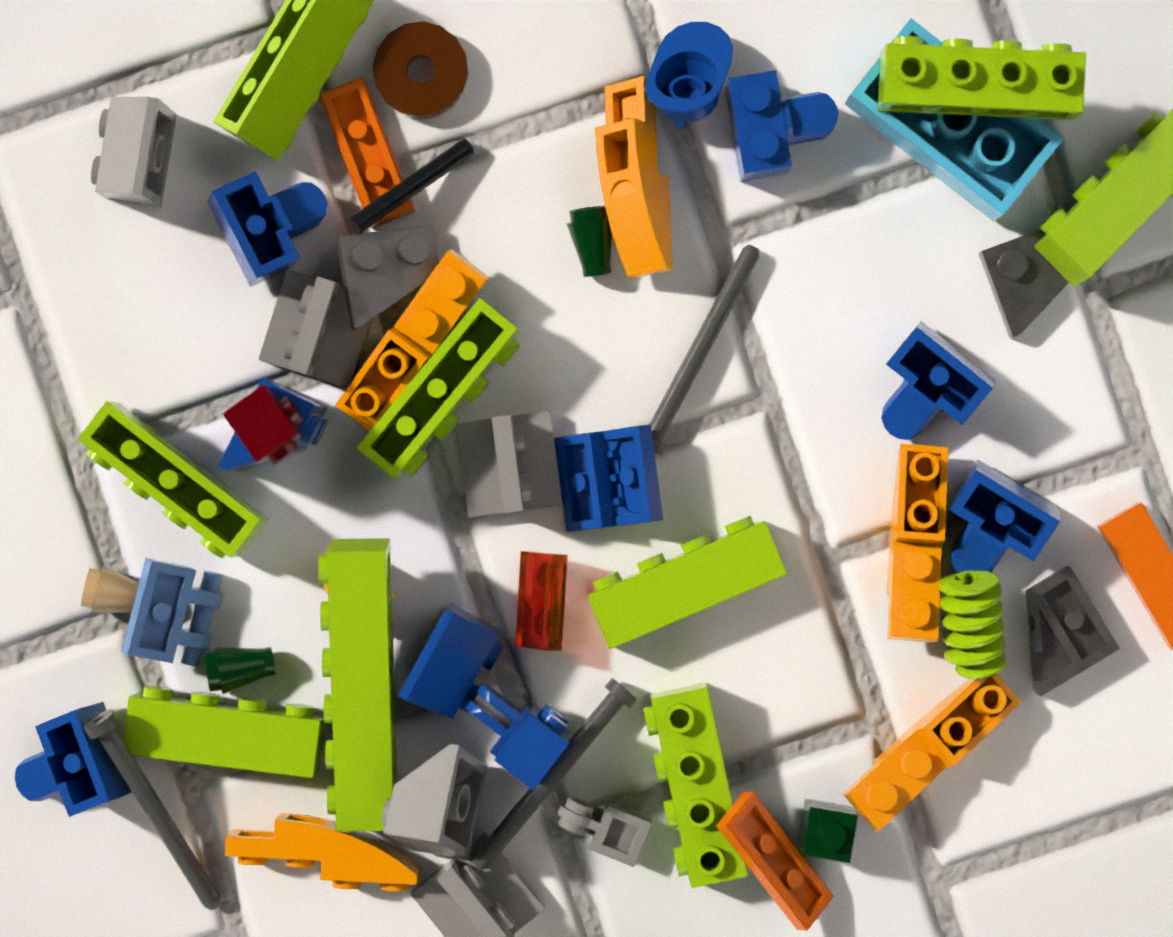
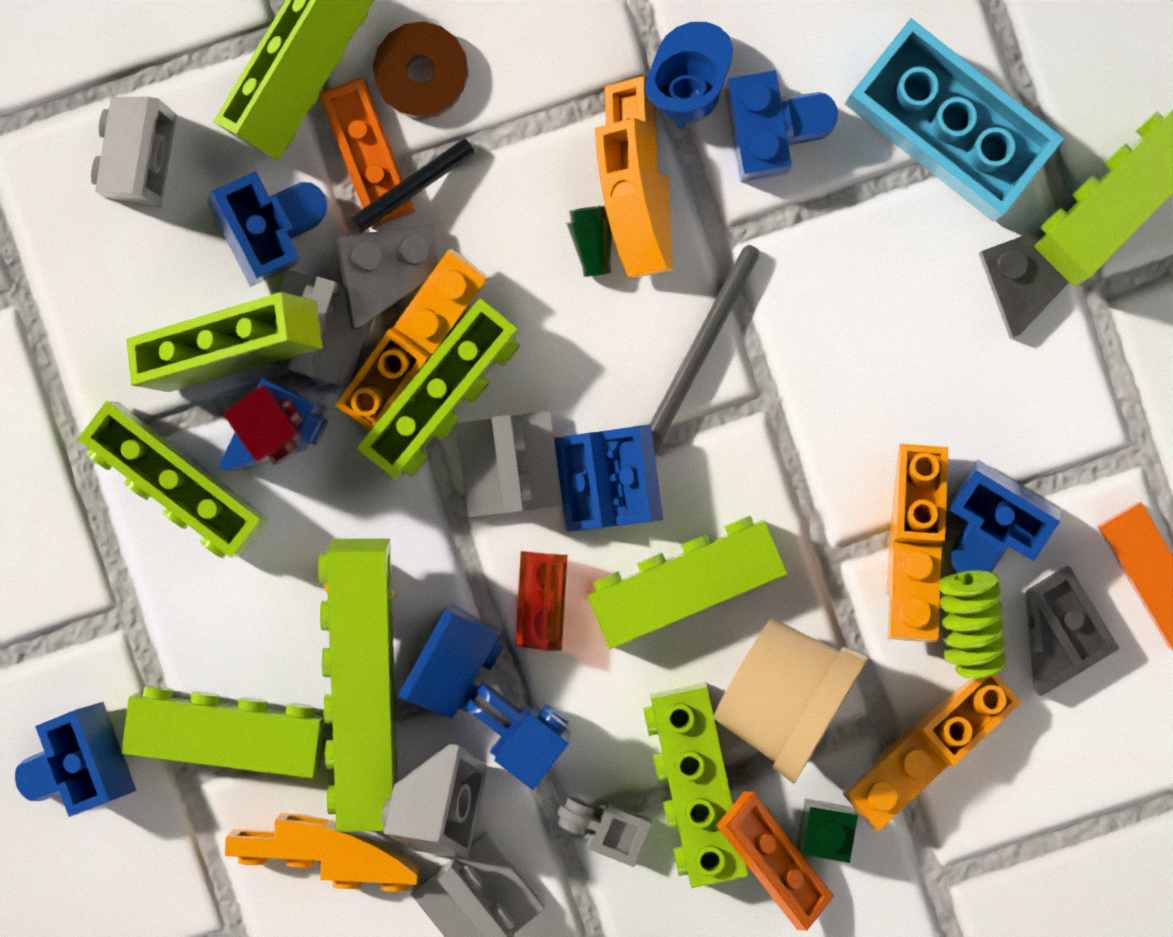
tan cone [81,566,139,613] -> none
dark grey bar [83,709,220,910] -> none
medium blue plate [122,558,223,667] -> none
dark green cone [204,647,276,694] -> none
dark grey bar [472,678,637,870] -> none
lime brick [878,36,1086,120] -> none
blue brick [881,321,996,440] -> none
none -> lime brick [126,292,323,392]
none -> tan piece [713,618,868,784]

